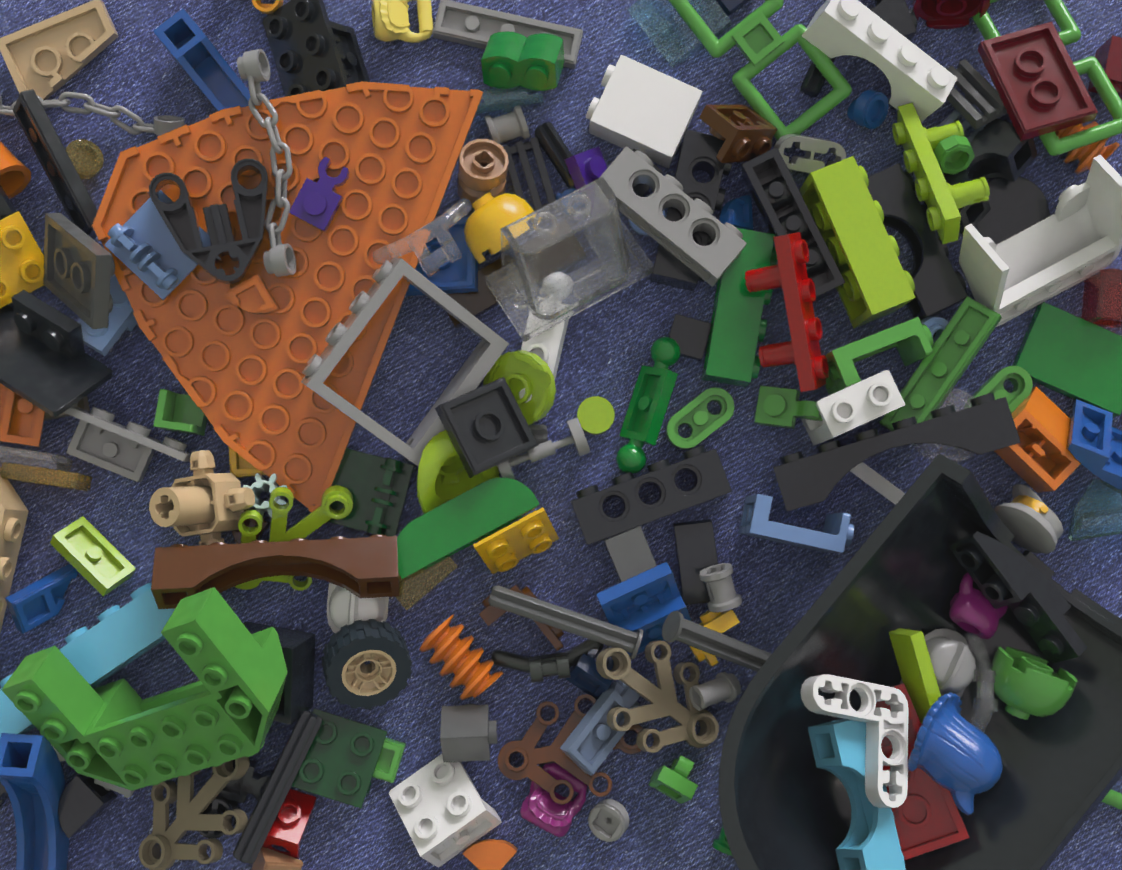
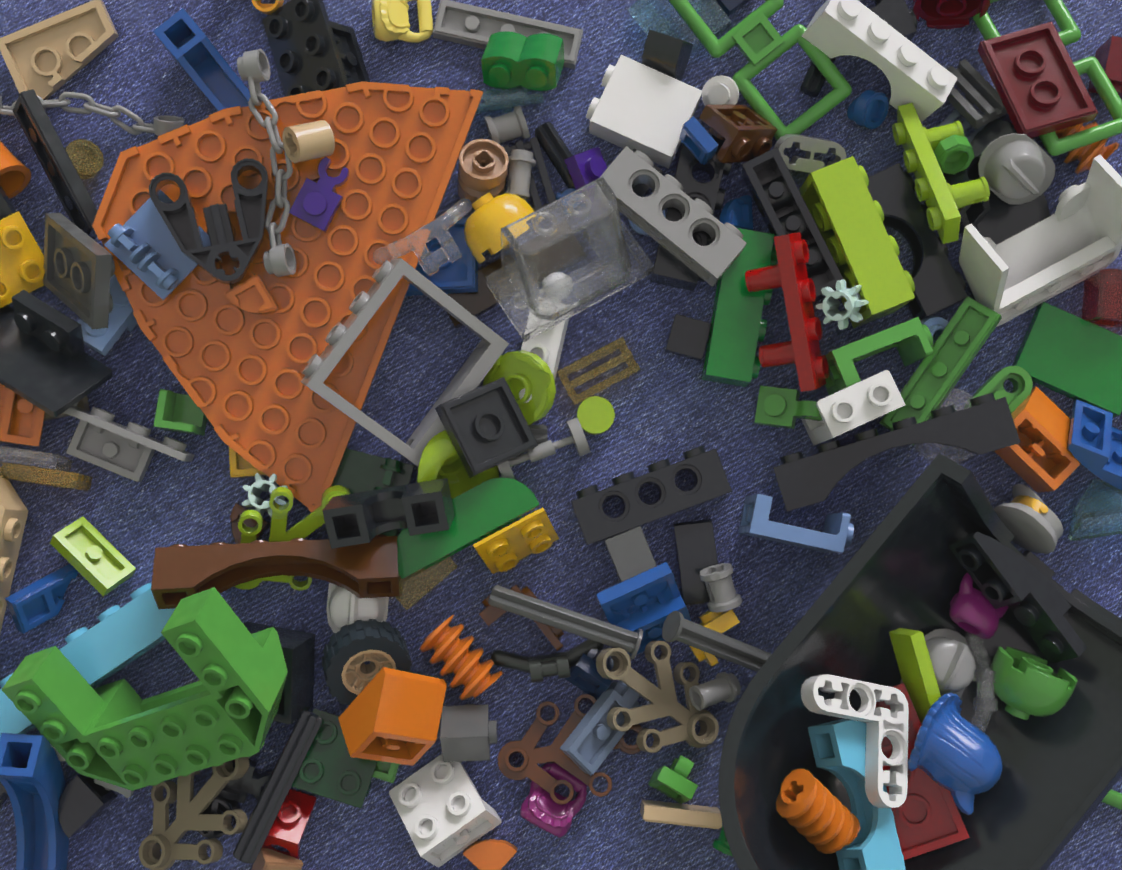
tan piece [149,450,255,545] -> none
light grey tile [588,799,629,842] -> none
green plate [616,337,681,474] -> none
bright green plate [666,387,735,450] -> none
white sticker [850,462,905,505] -> none
none -> tan gear [282,120,335,163]
none -> black arch [322,478,455,549]
none -> orange slope [338,667,447,766]
none -> light grey pin [506,149,536,200]
none -> clear yellow tile [557,337,641,406]
none -> tan tile [640,799,722,829]
none -> black brick [642,29,694,81]
none -> blue tile [679,116,719,165]
none -> white plate [702,75,739,106]
none -> orange piece [776,769,861,854]
none -> light aqua gear [816,279,869,330]
none -> light grey piece [978,133,1055,205]

